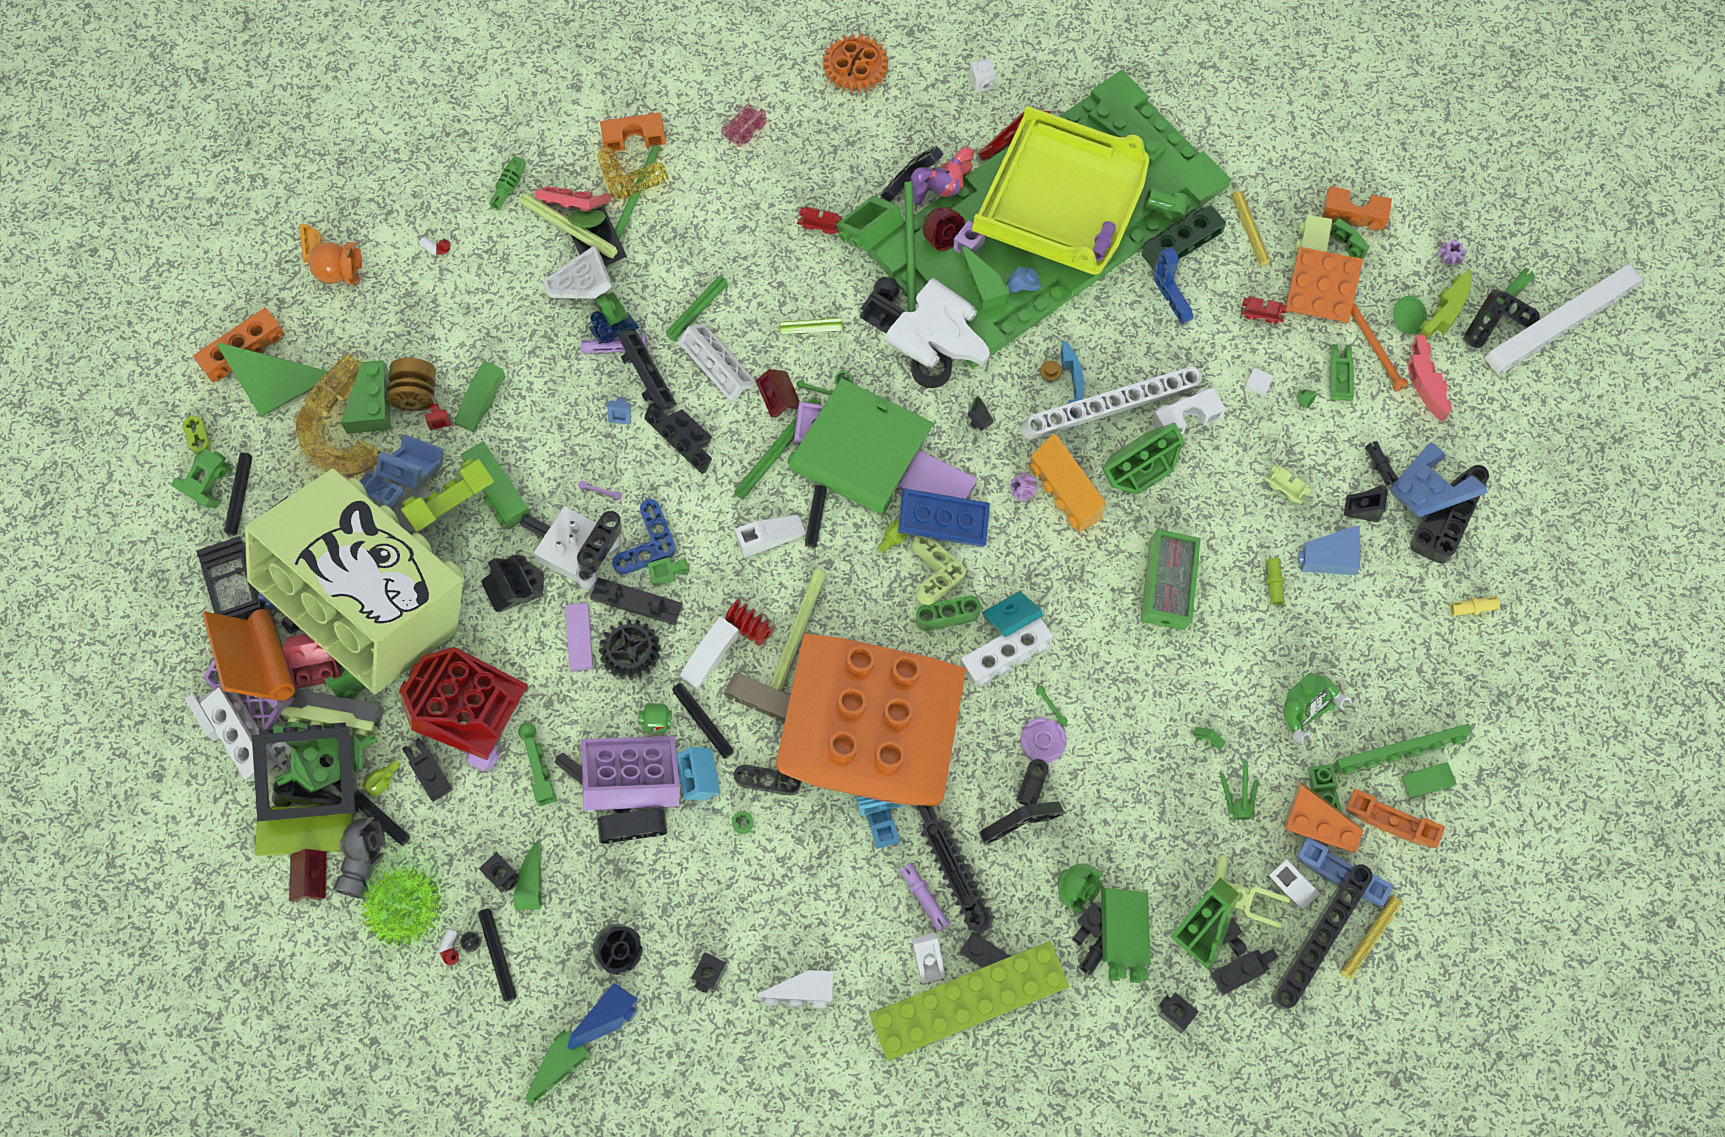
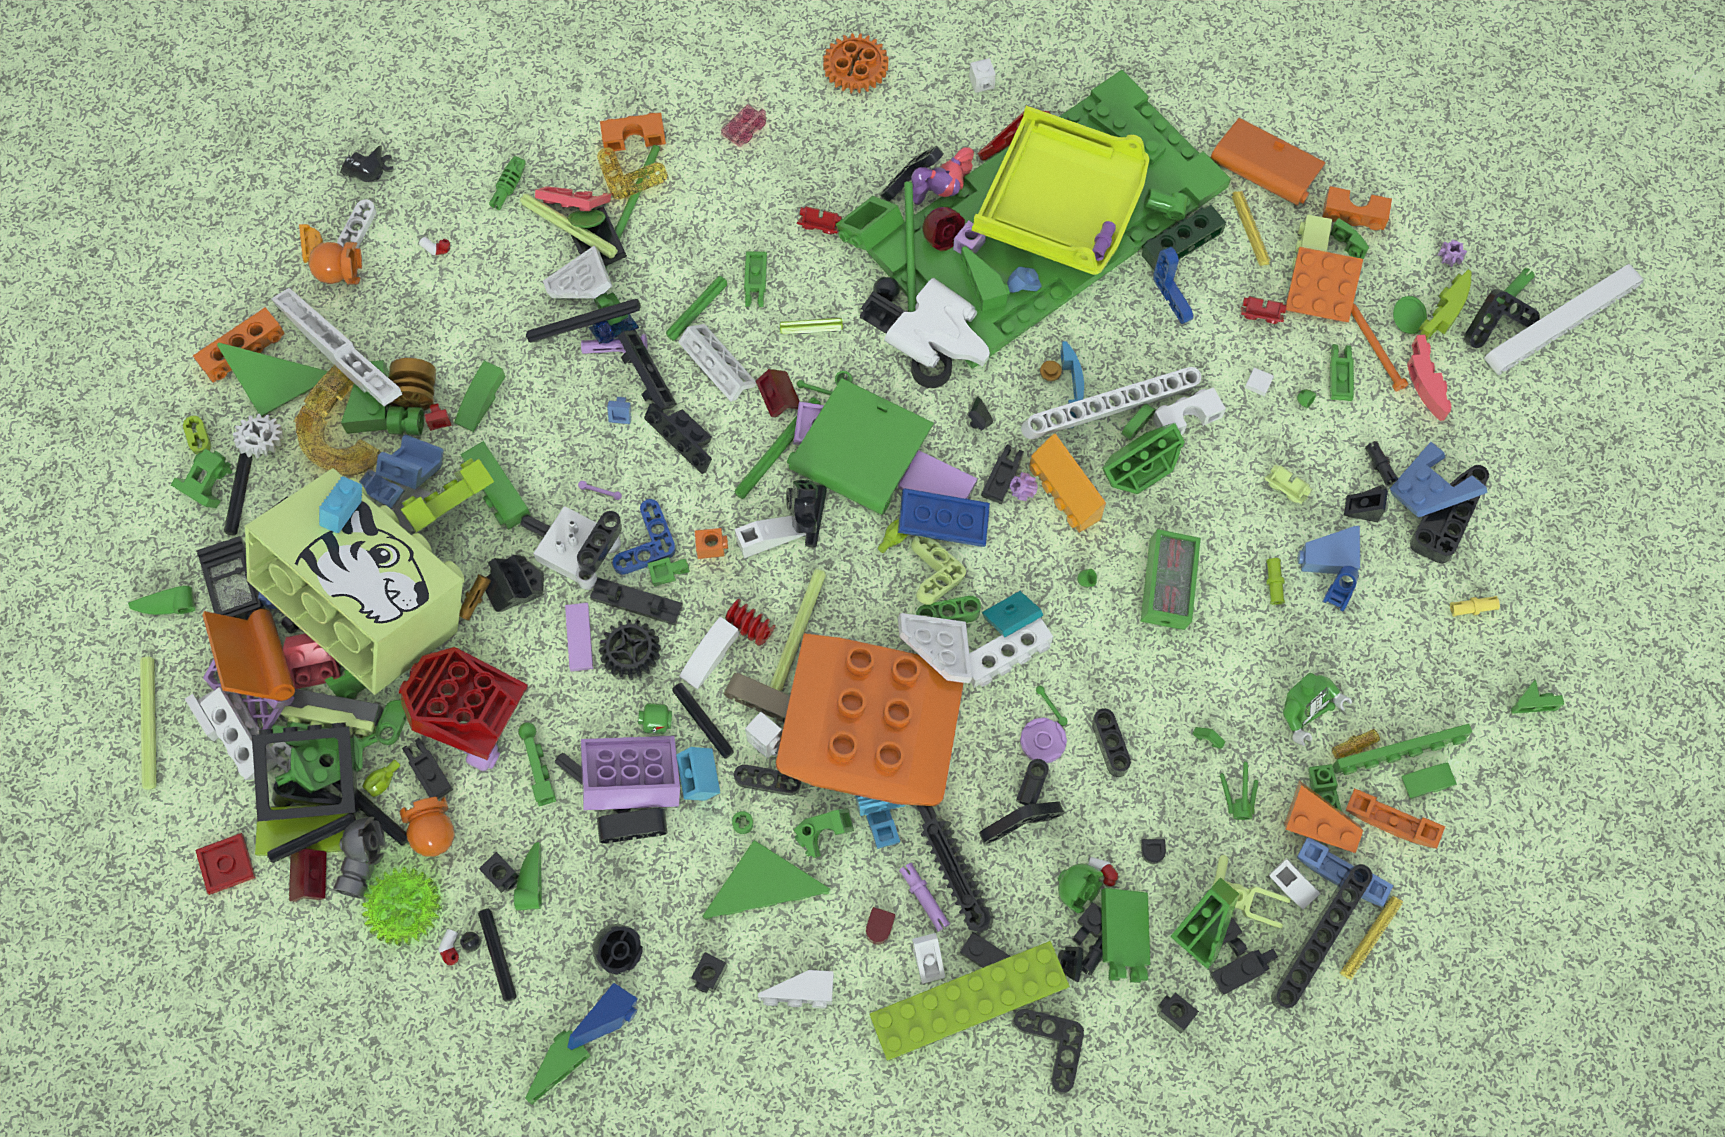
none -> bright green piece [128,586,195,615]
none -> yellowish green axle [140,656,156,790]
none -> red tile [195,833,256,895]
none -> white gear [233,414,284,458]
none -> black axle [267,813,356,863]
none -> white slope [271,288,402,406]
none -> medium azure brick [319,476,362,533]
none -> white beam [337,199,376,248]
none -> black helmet [340,145,394,182]
none -> bright green piece [375,700,407,745]
none -> bright green wheel [386,406,424,436]
none -> orange tile [399,797,455,857]
none -> pearl gold pin [459,574,491,621]
none -> black axle [526,299,641,343]
none -> orange brick [695,528,728,559]
none -> bright green tile [702,840,831,920]
none -> bright green hinge [744,251,767,307]
none -> white brick [745,712,782,759]
none -> black piece [786,480,818,533]
none -> bright green tile [794,808,854,858]
none -> dark red piece [866,907,896,945]
none -> white plate [898,613,972,683]
none -> black hinge [981,445,1024,505]
none -> black beam [1013,1009,1084,1094]
none -> black piece [1058,946,1084,983]
none -> bright green hinge [1077,569,1097,587]
none -> red arm [1088,857,1119,887]
none -> black beam [1092,708,1131,777]
none -> bright green beam [1121,403,1155,440]
none -> black tile [1141,839,1166,864]
none -> orange door [1210,118,1326,206]
none -> blue piece [1322,566,1359,612]
none -> clear yellow pin [1331,729,1380,760]
none -> bright green slope [1511,680,1564,714]

